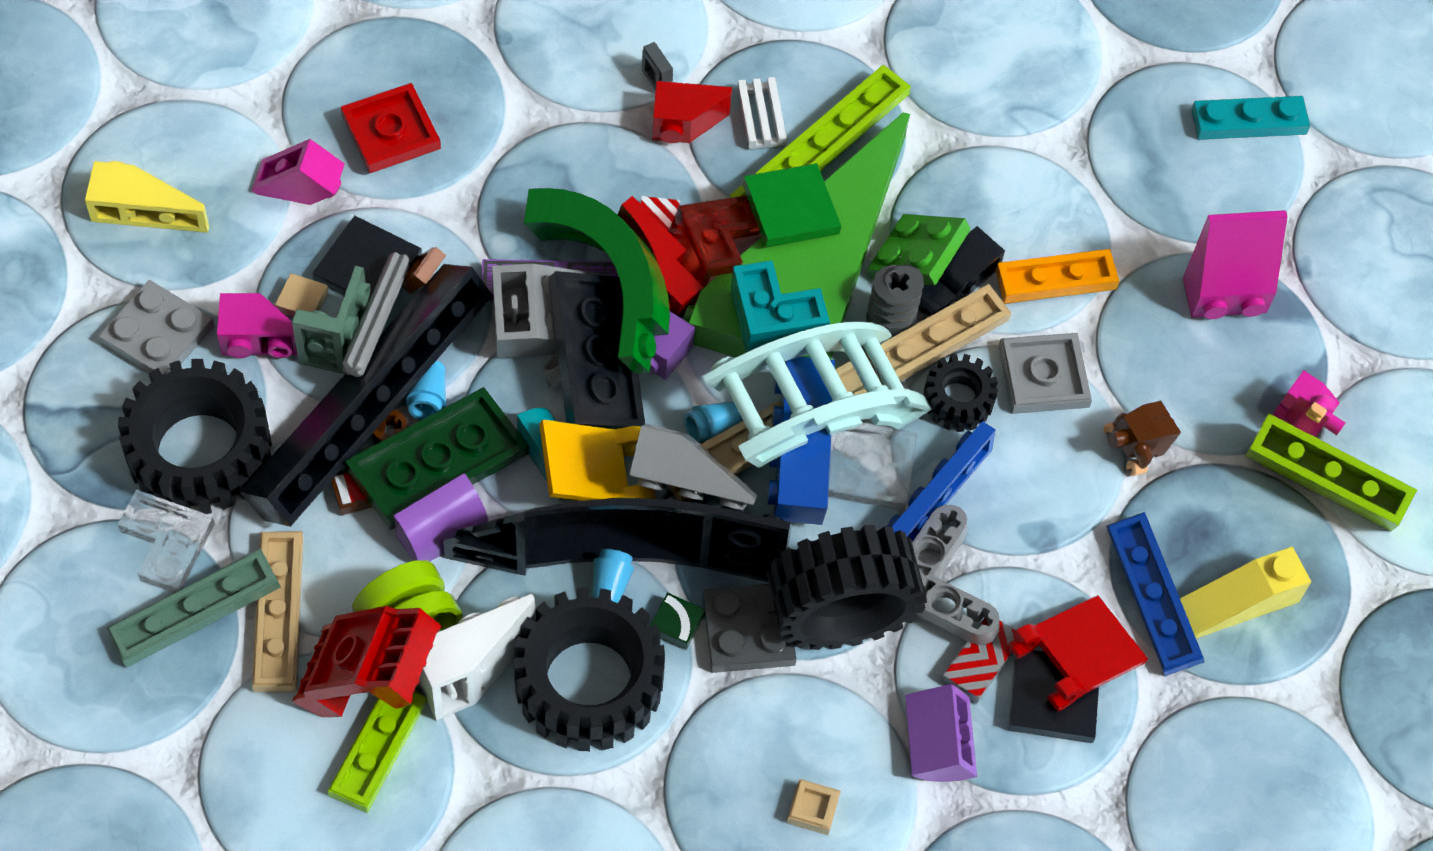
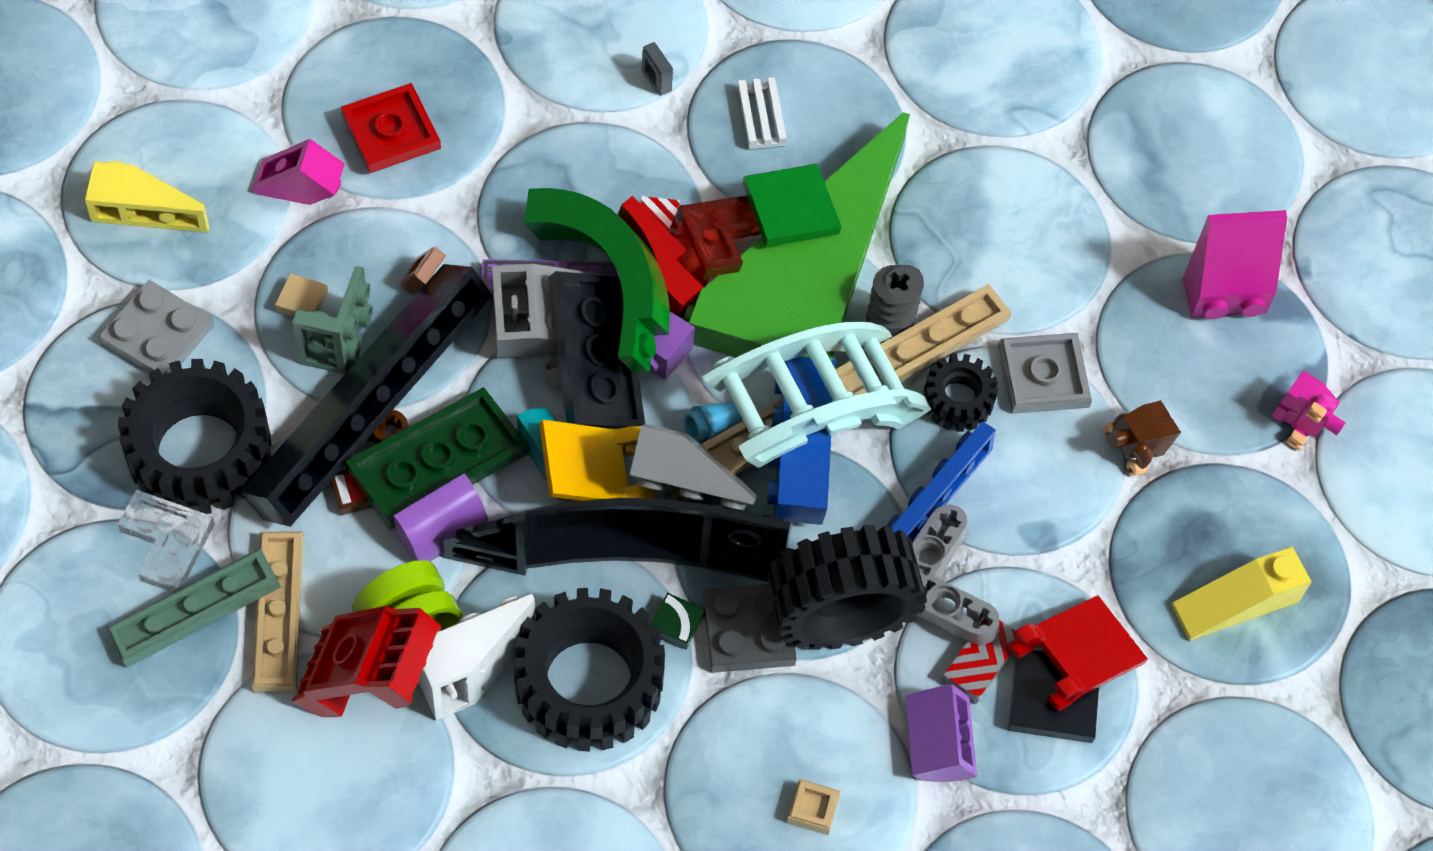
dark pink slope [217,293,298,358] -> none
black tile [313,215,422,302] -> none
lime tile [327,692,427,813] -> none
light grey axle [342,252,409,377] -> none
medium azure cone [406,361,446,420] -> none
medium azure cone [592,549,634,603] -> none
red slope [652,81,732,144] -> none
lime plate [729,64,911,227] -> none
teal panel [731,260,830,353] -> none
clear plate [828,423,918,511] -> none
bright green plate [867,214,971,286] -> none
black piece [918,226,1005,317] -> none
light orange plate [995,249,1120,304] -> none
blue tile [1106,512,1205,676] -> none
teal plate [1191,96,1310,140] -> none
lime brick [1245,414,1417,531] -> none

